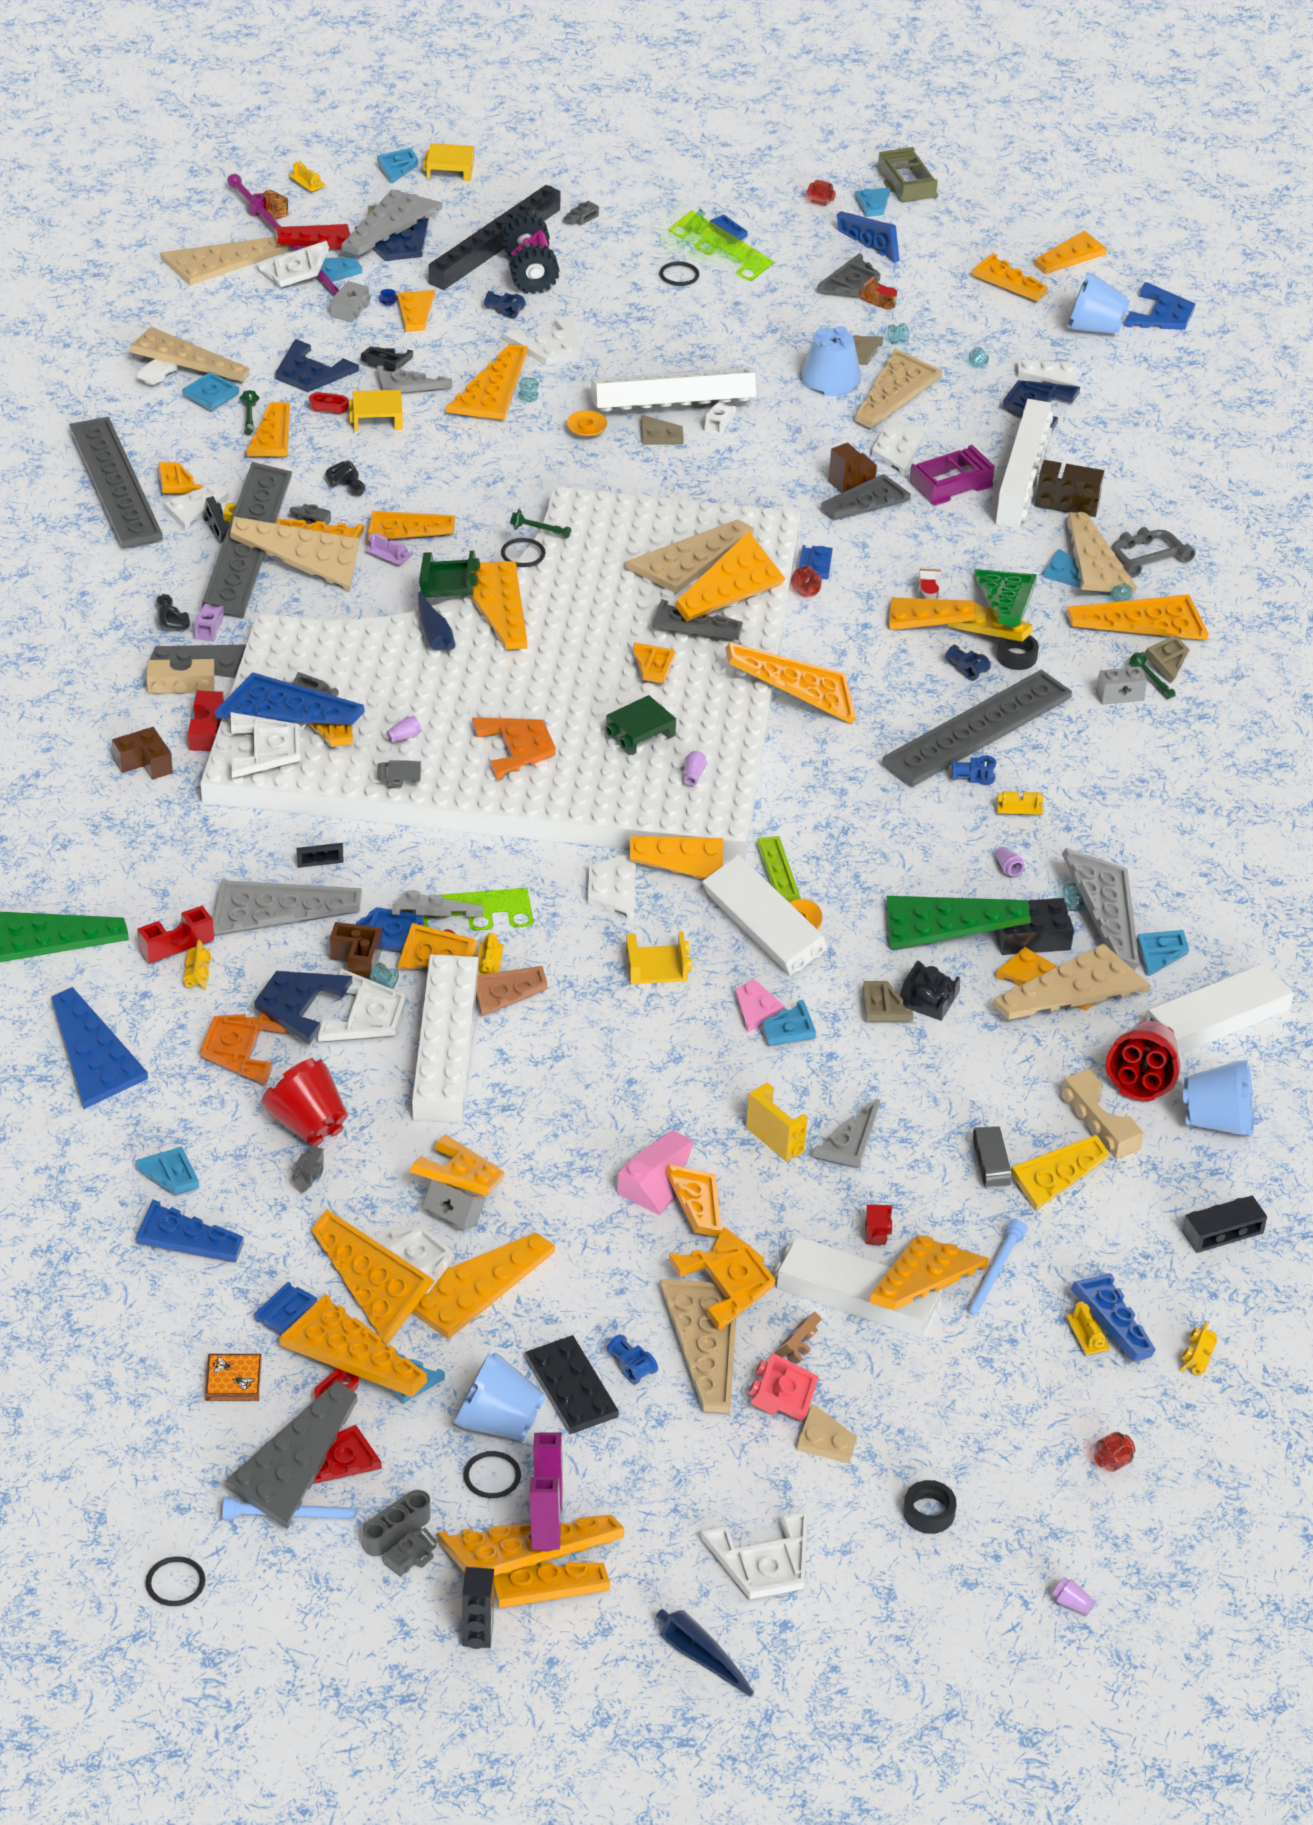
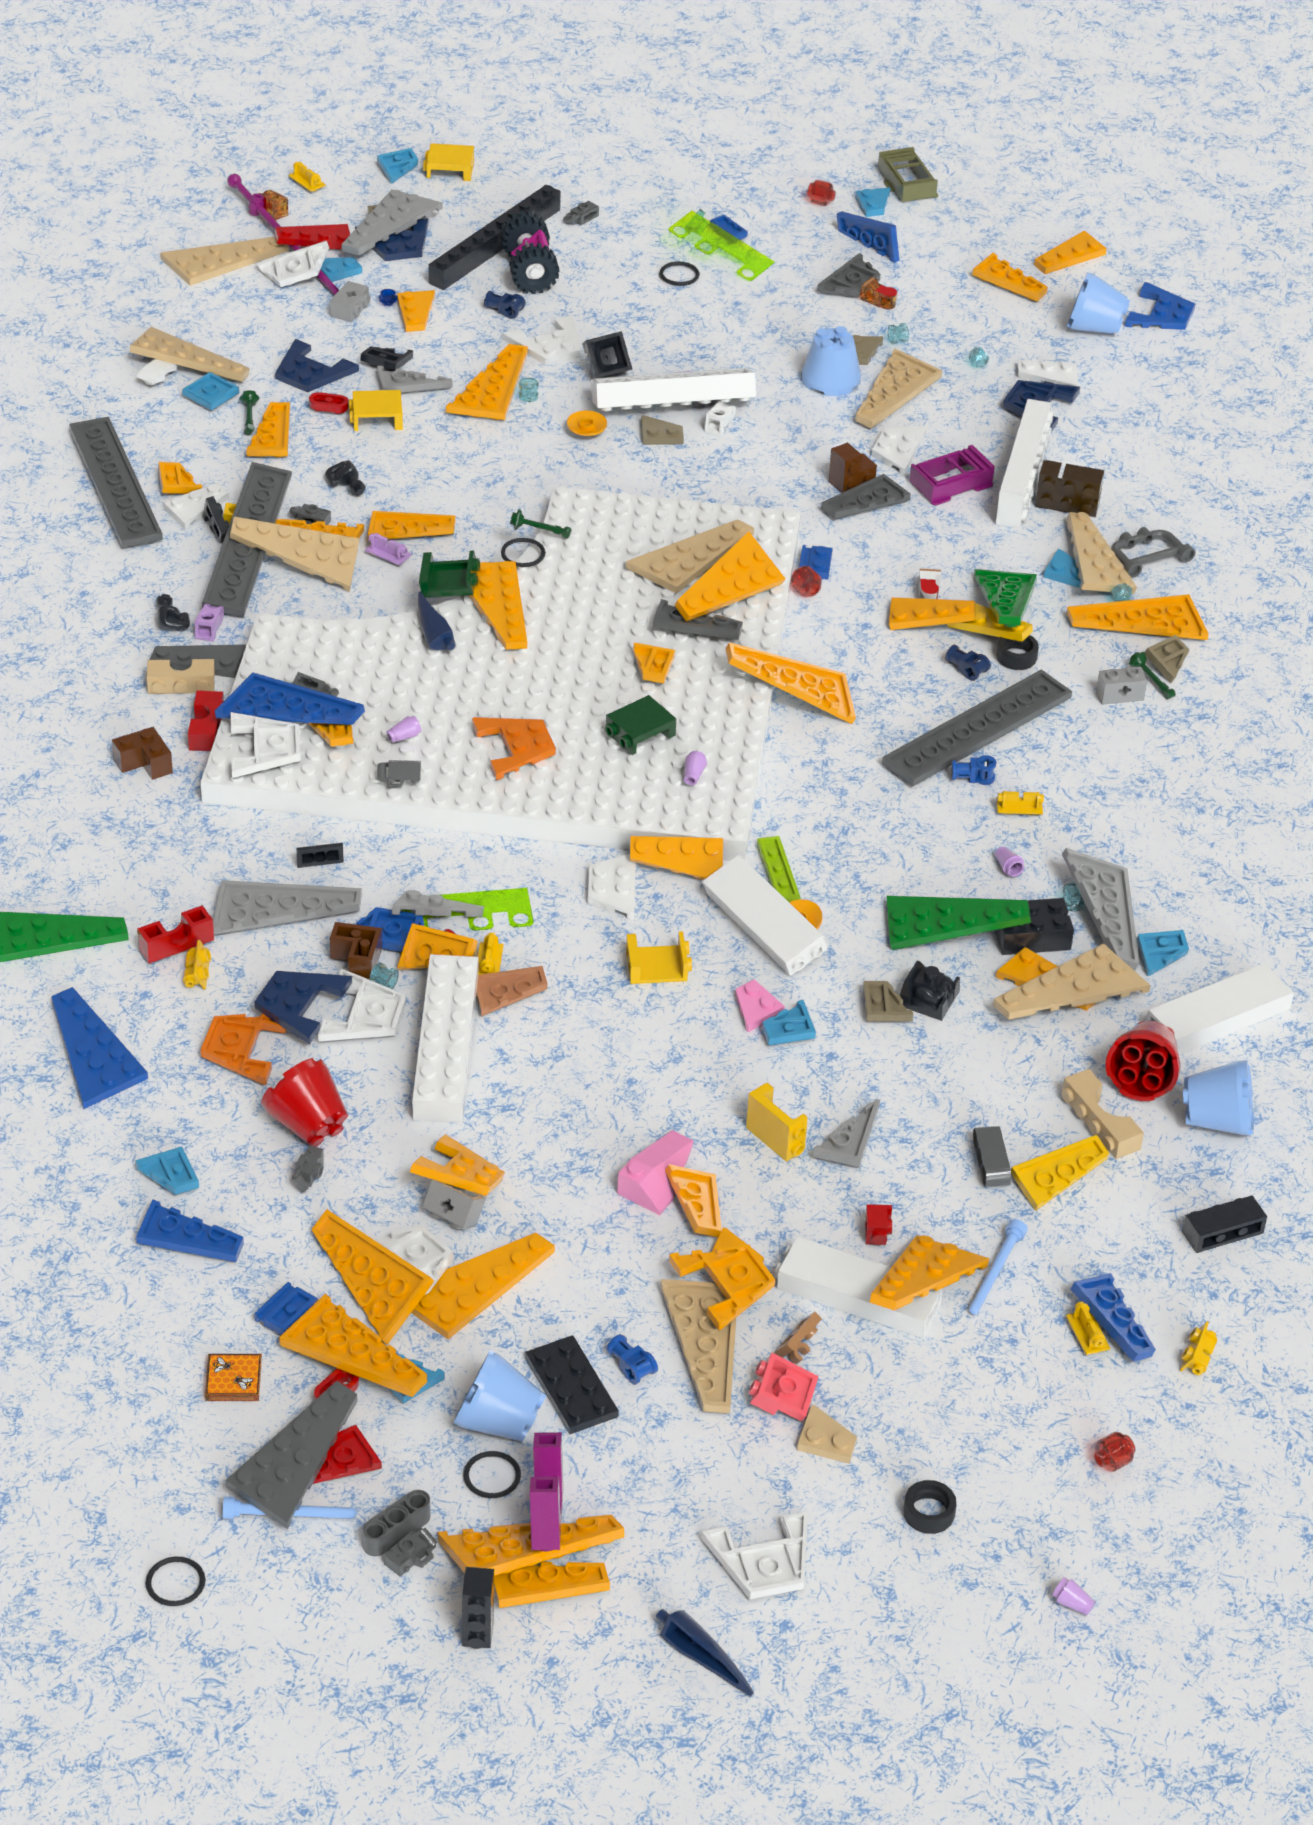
none -> black brick [582,331,632,379]

